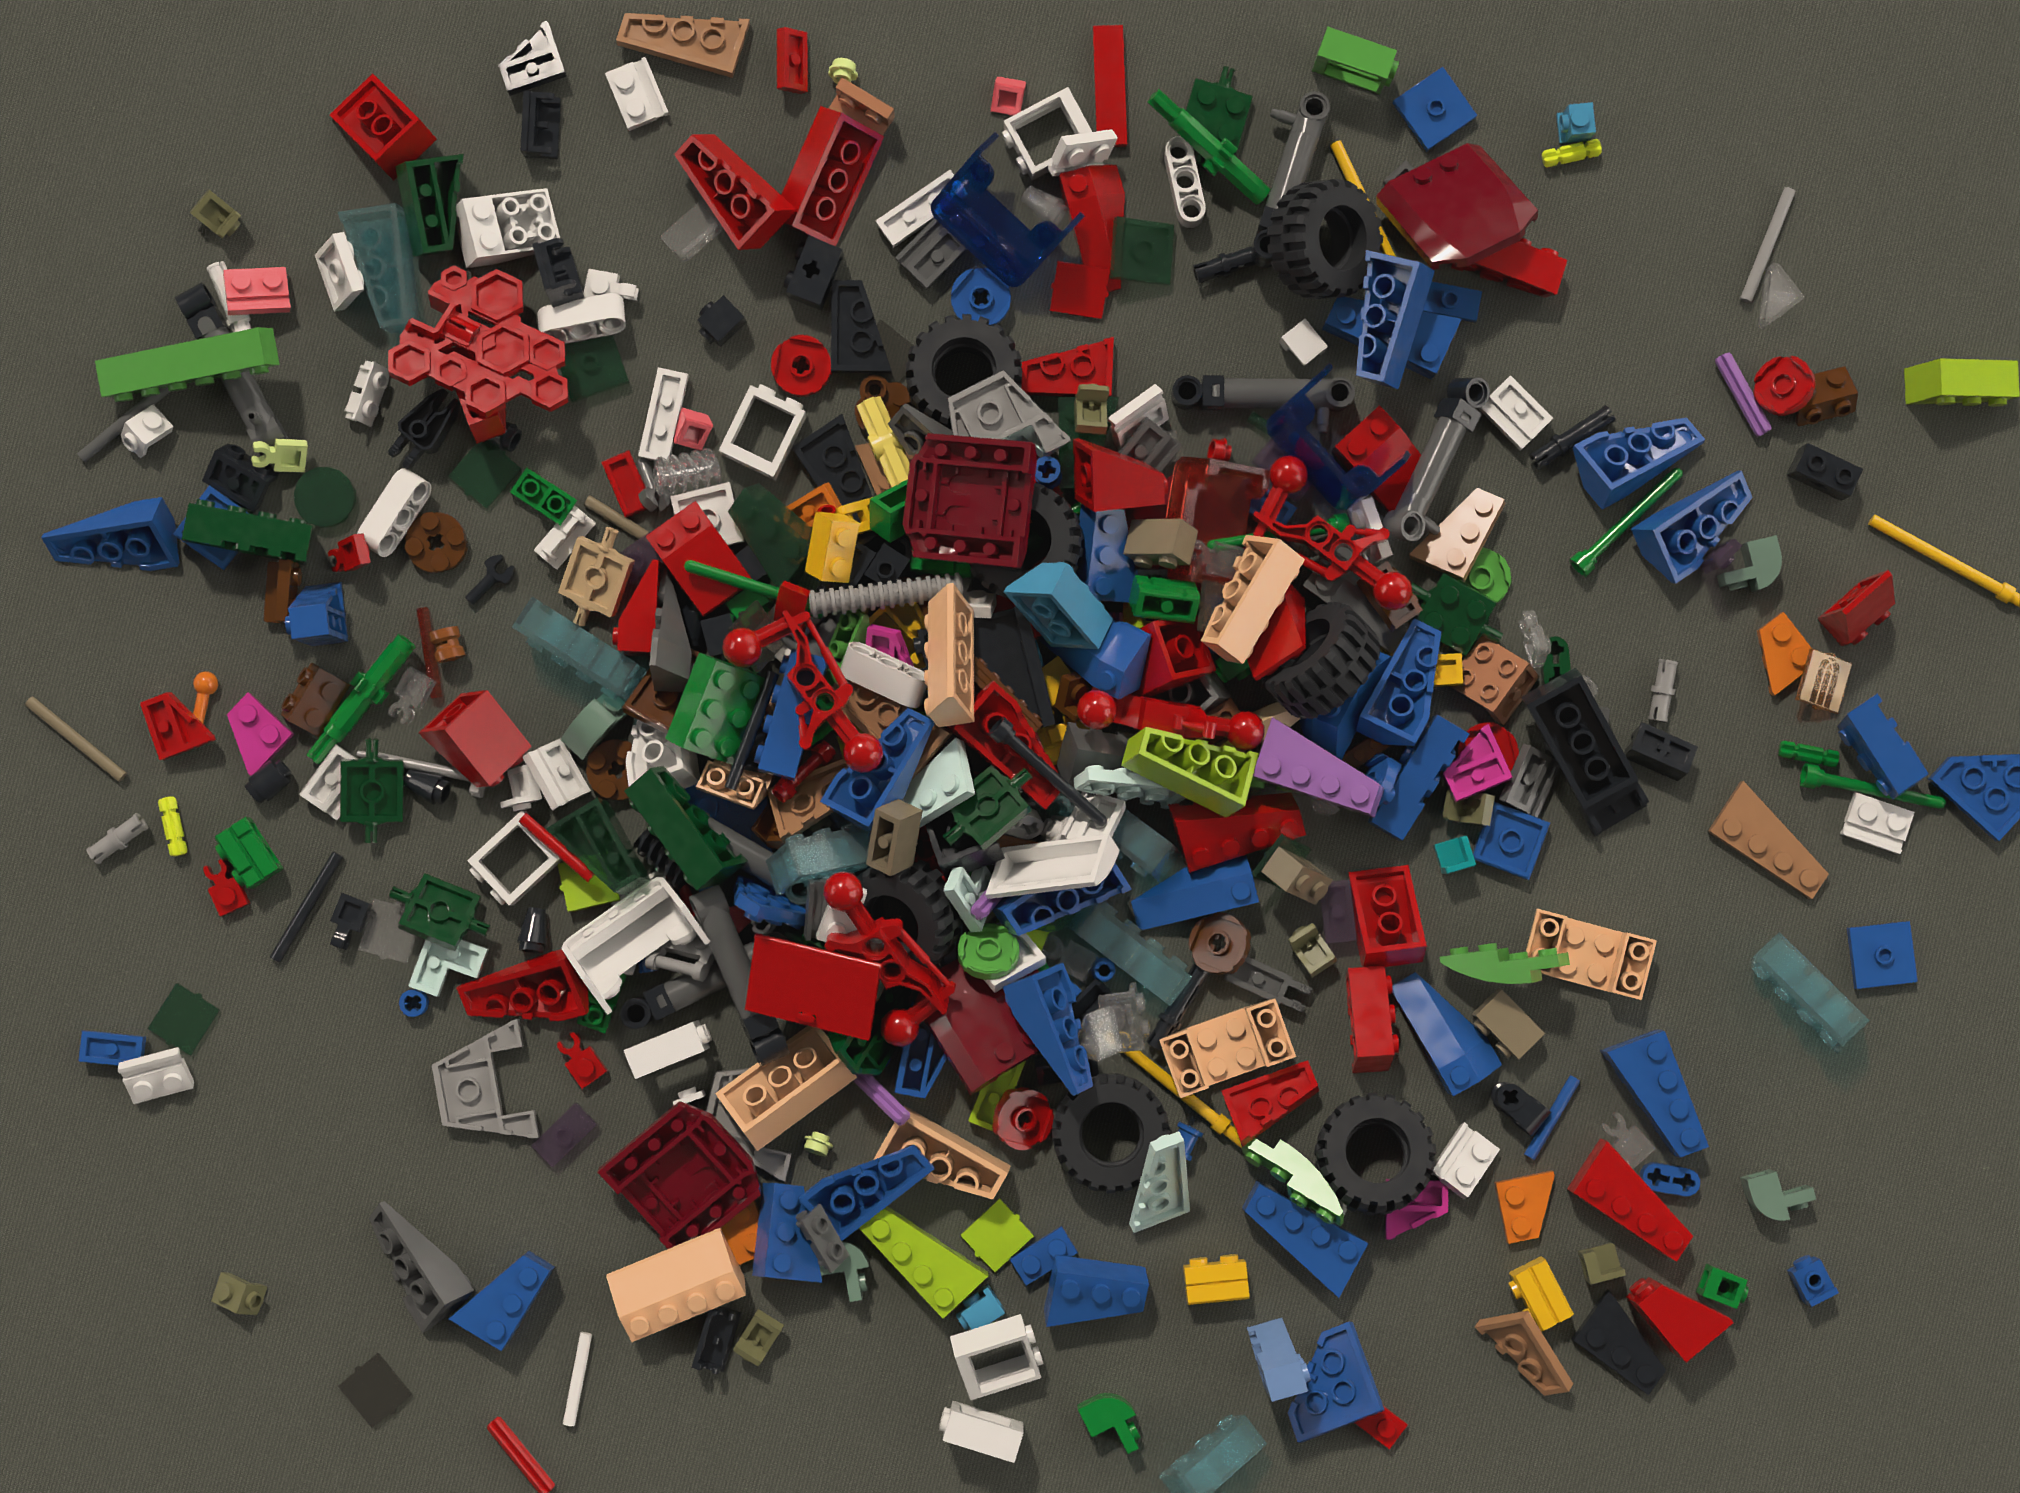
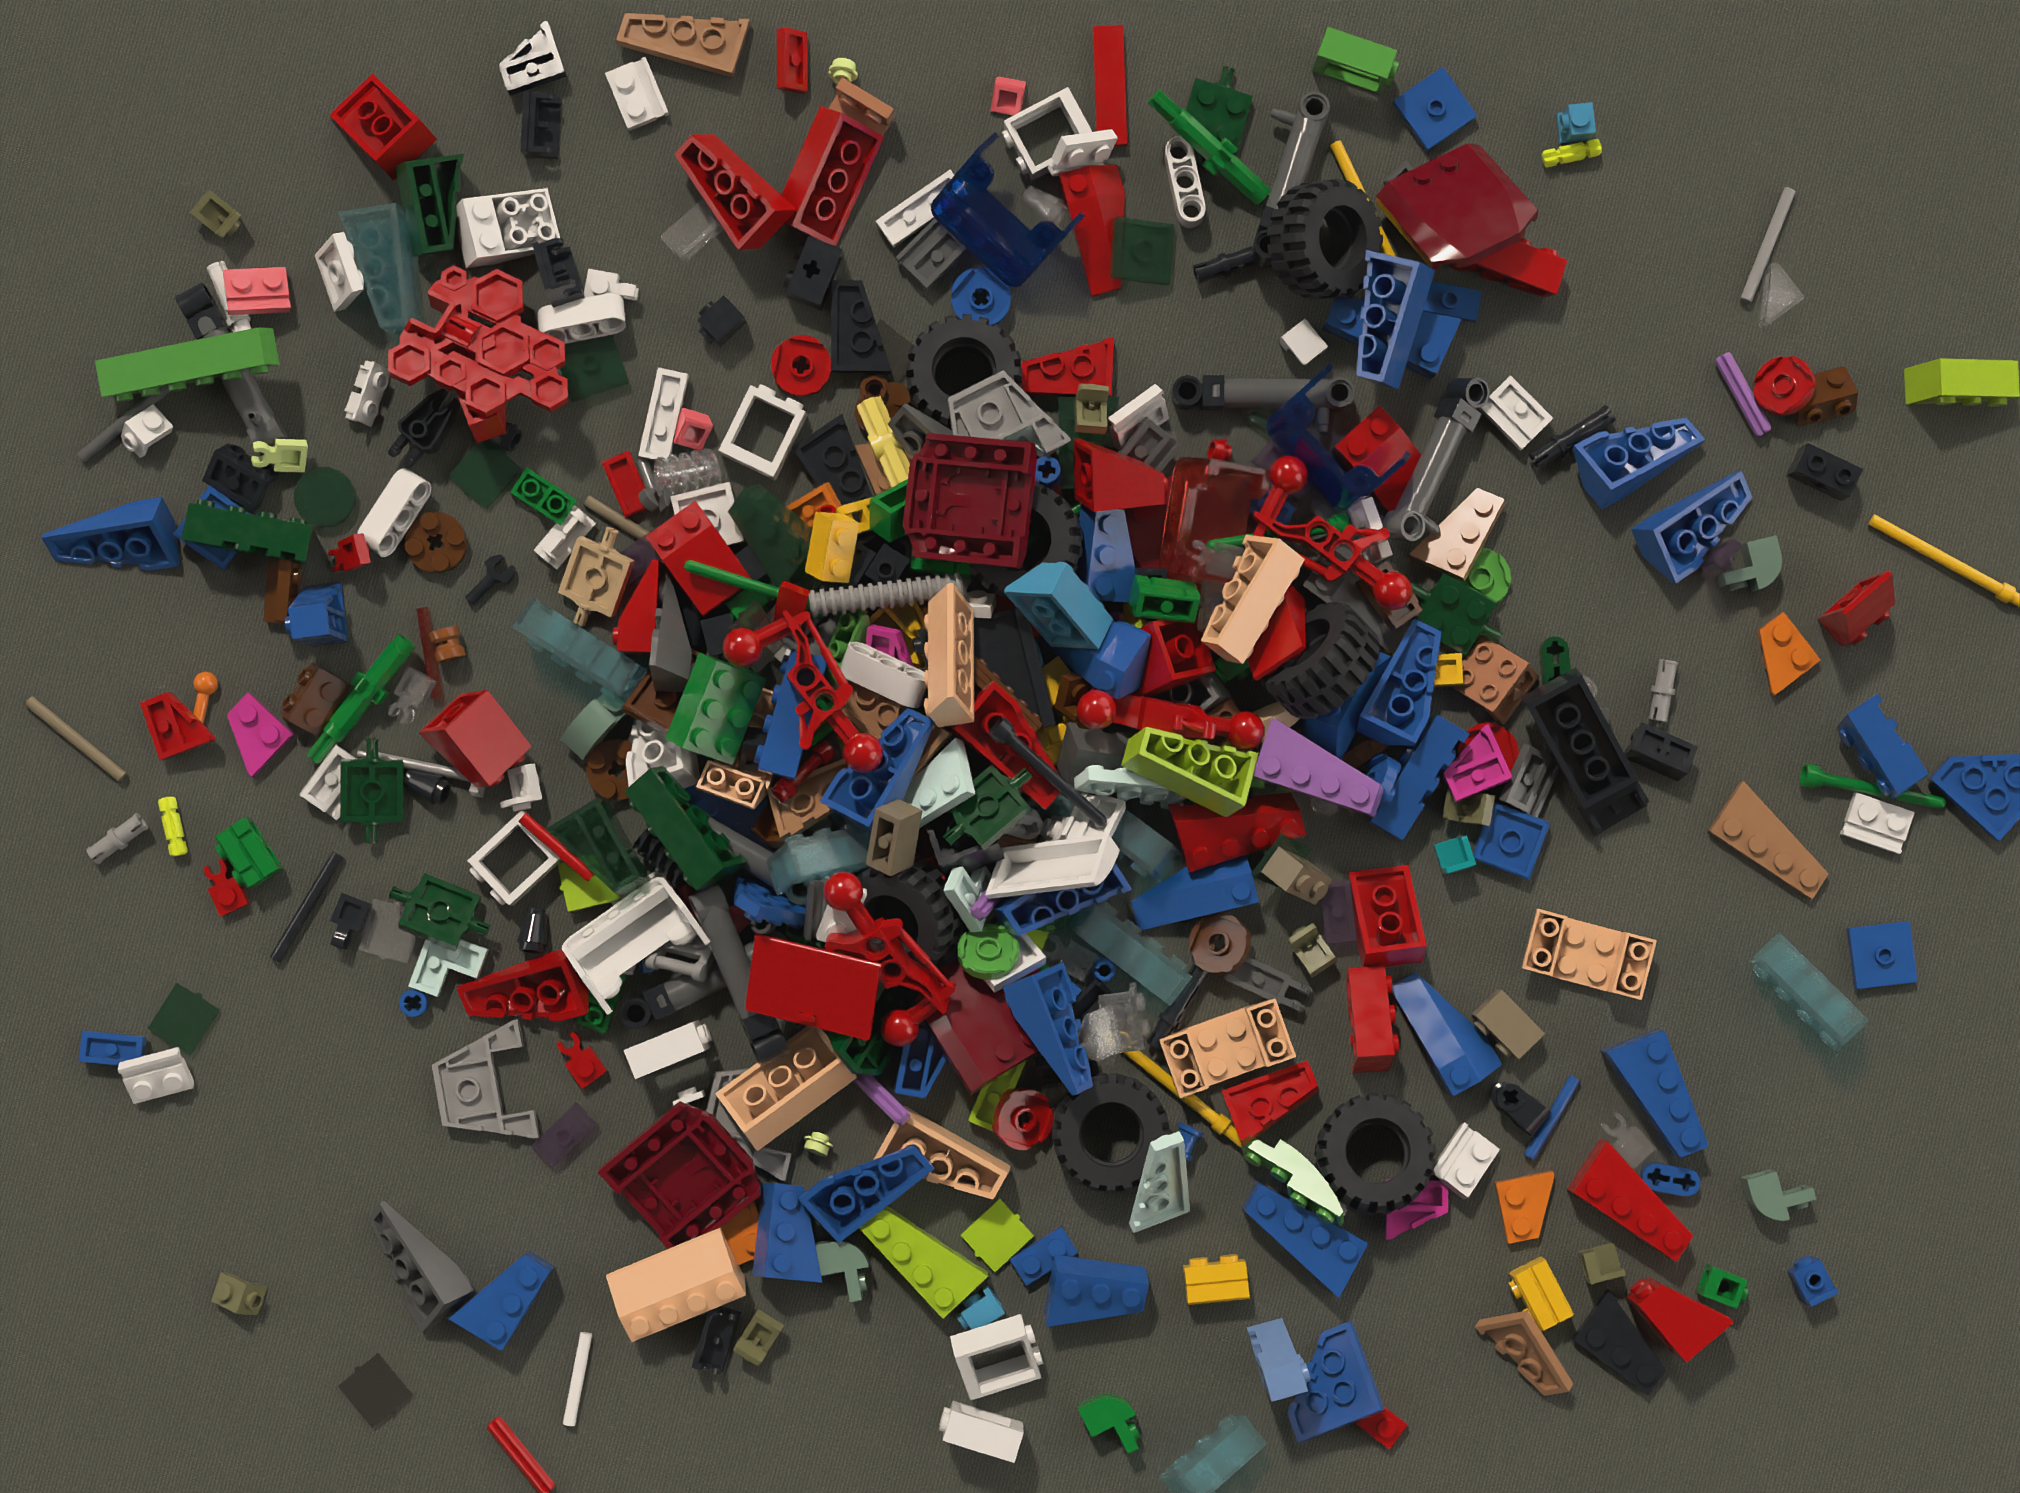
black brick [244,759,292,804] -> none
white plate [523,738,591,810] -> none
black bar [724,670,779,791] -> none
dark grey hinge [796,1204,849,1273] -> none
red piece [1050,261,1110,319] -> none
dark tan brick [1123,519,1198,569] -> none
bright green slope [1440,943,1570,984] -> none
clear plate [1519,610,1551,668] -> none
green piece [1569,468,1683,577] -> none
green axle [1778,741,1840,767] -> none
piece [1795,648,1853,714] -> none

